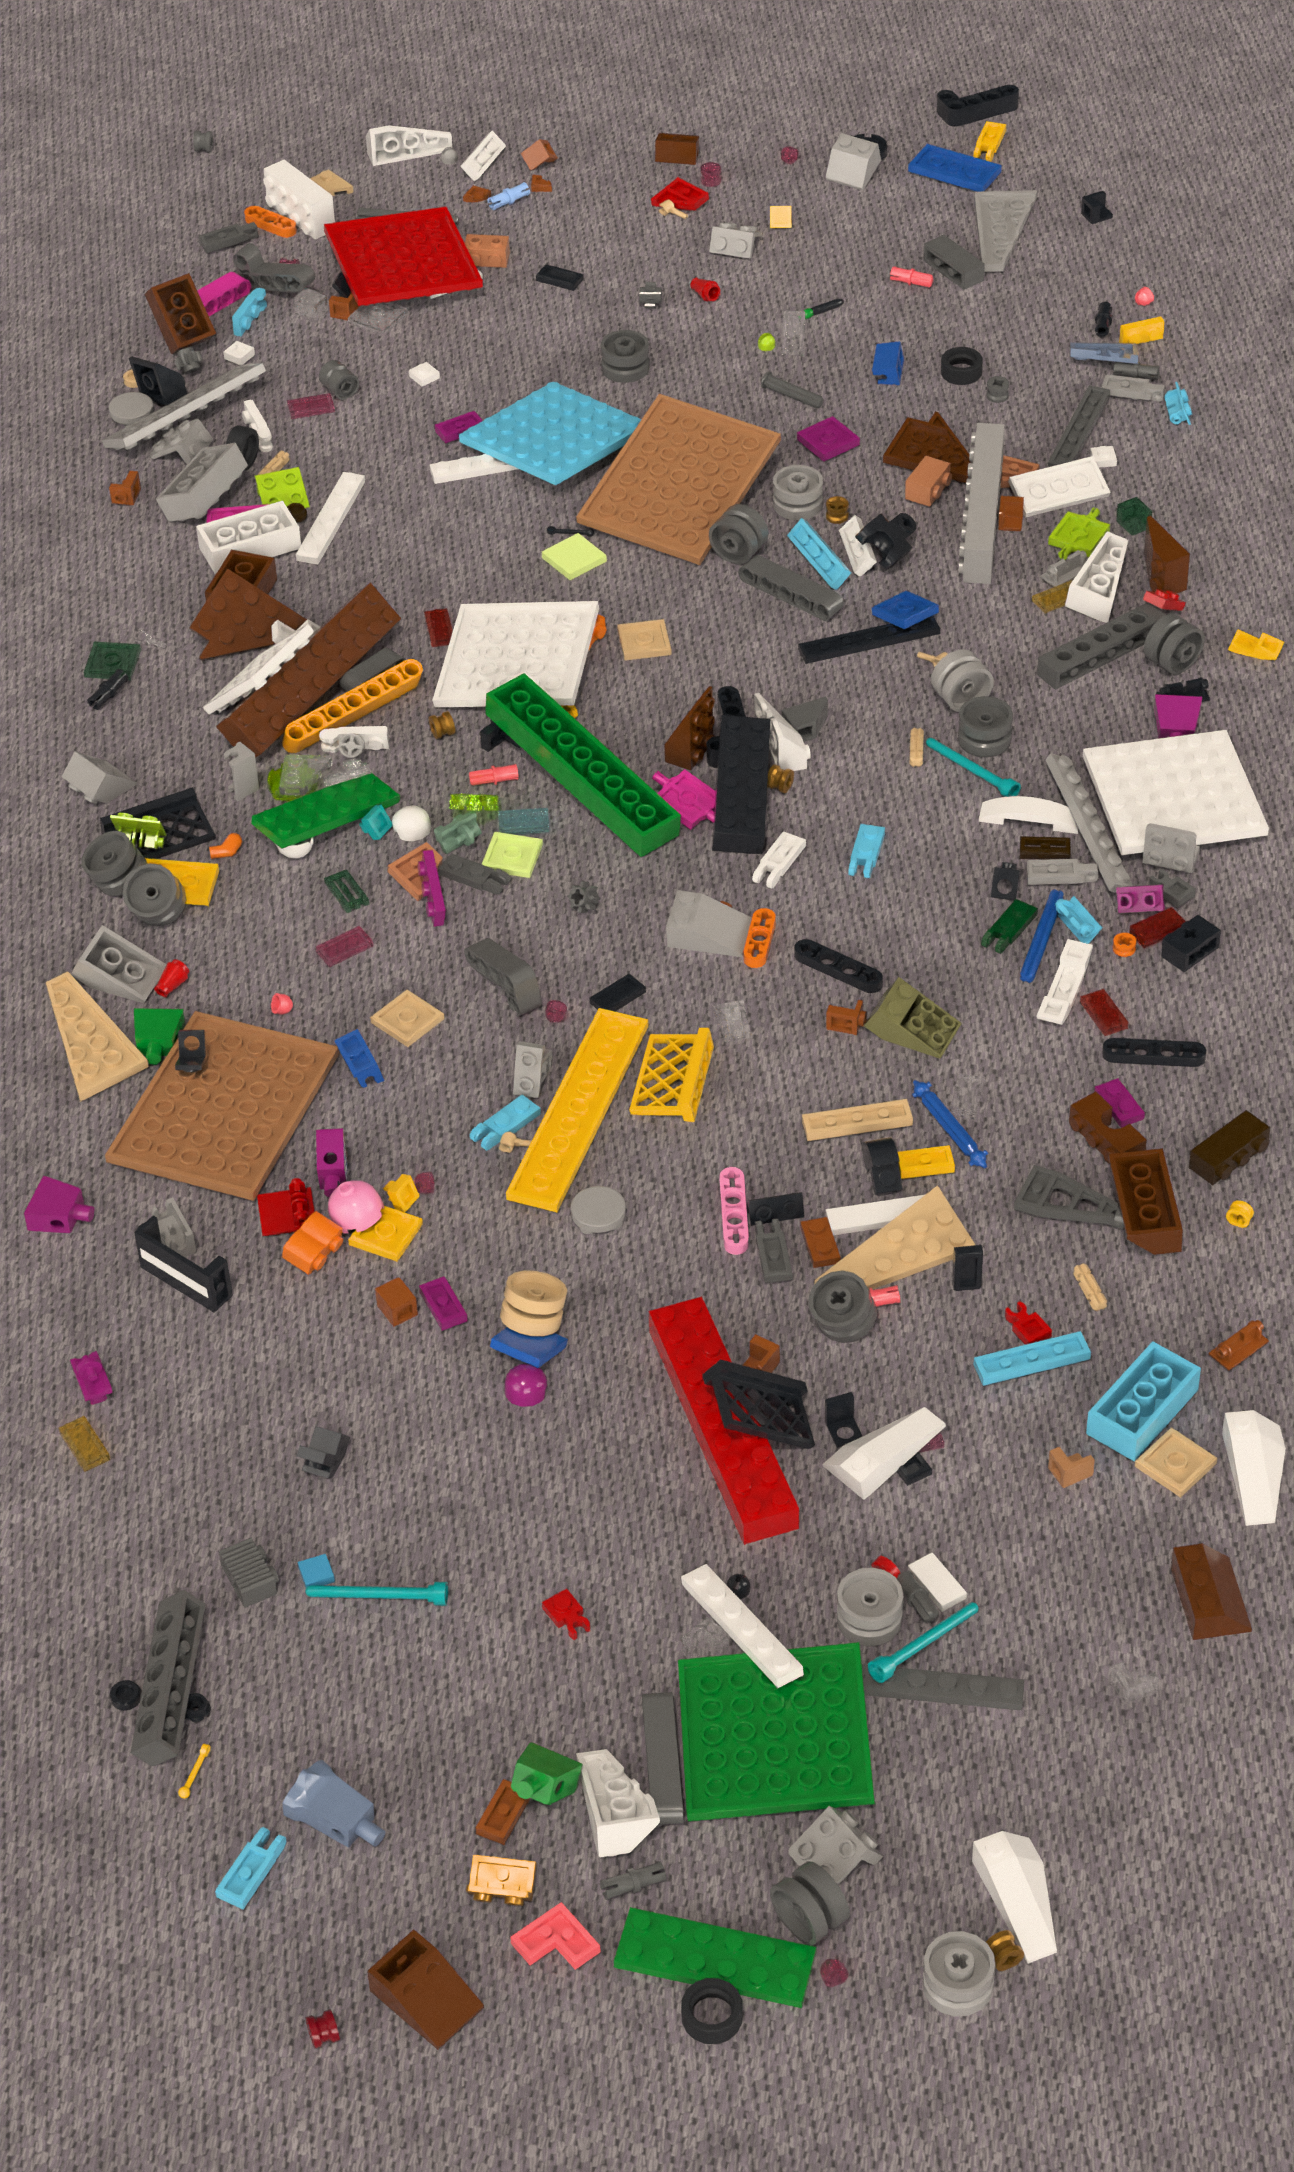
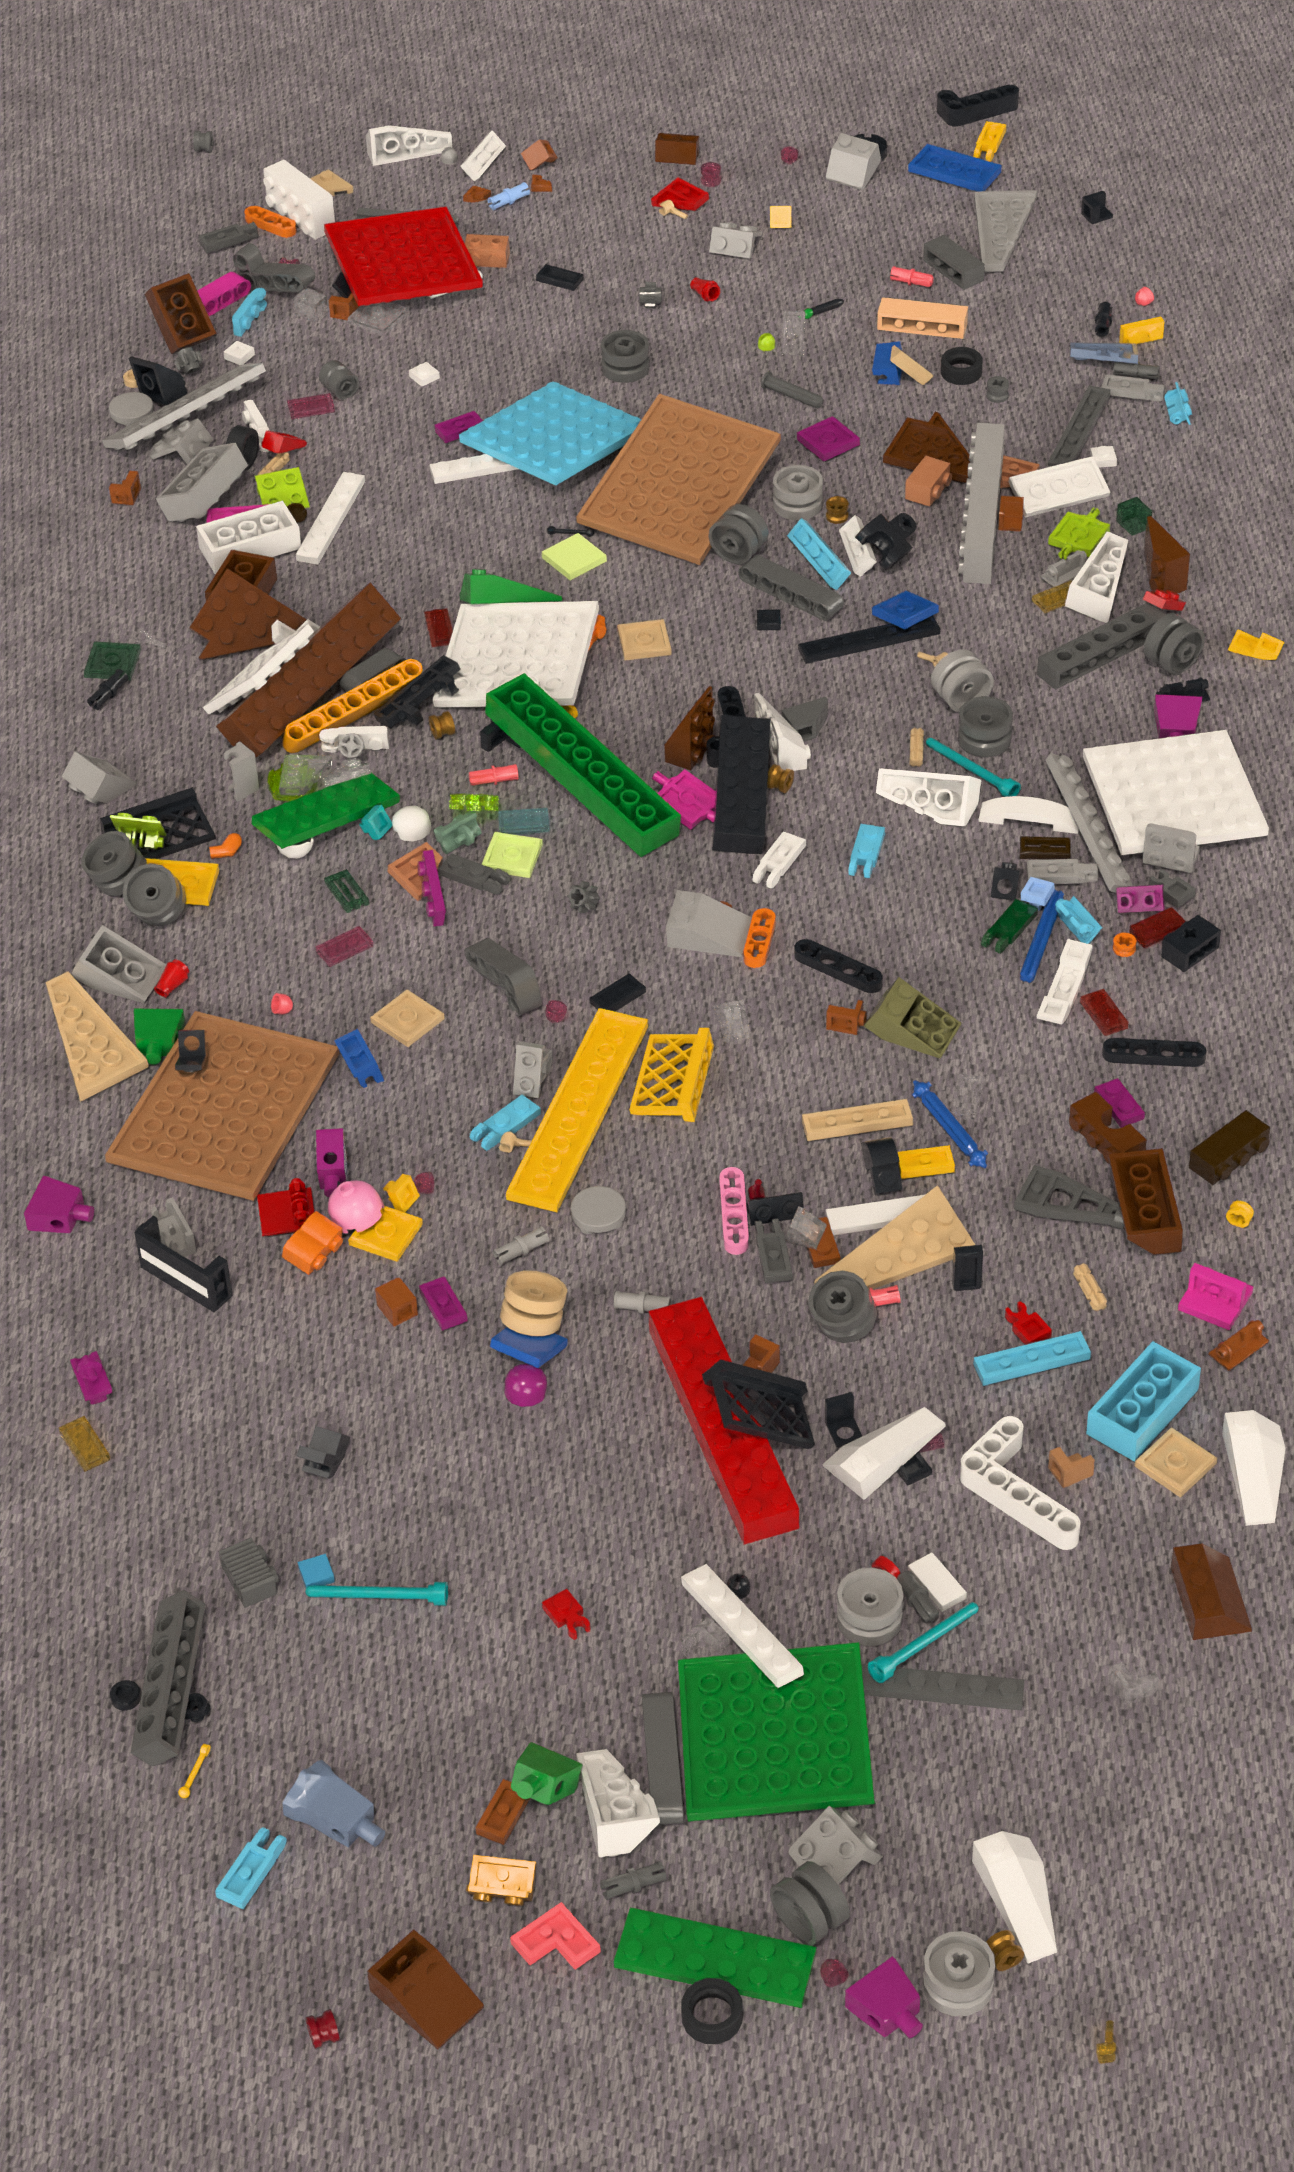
none -> red slope [261,430,307,453]
none -> black hinge [373,655,461,729]
none -> green wedge [460,569,562,604]
none -> light grey pin [493,1226,549,1266]
none -> light grey pin [614,1291,672,1314]
none -> dark red hand [748,1179,766,1200]
none -> black tile [757,609,781,631]
none -> clear slope [785,1206,827,1249]
none -> magenta torso [845,1956,923,2039]
none -> white wedge [876,768,981,826]
none -> light nougat brick [877,297,968,339]
none -> tan slope [890,345,933,385]
none -> white beam [960,1416,1081,1550]
none -> light blue tile [1021,877,1054,911]
none -> clear yellow hand [1096,2020,1116,2064]
none -> dark pink bracket [1178,1263,1253,1331]

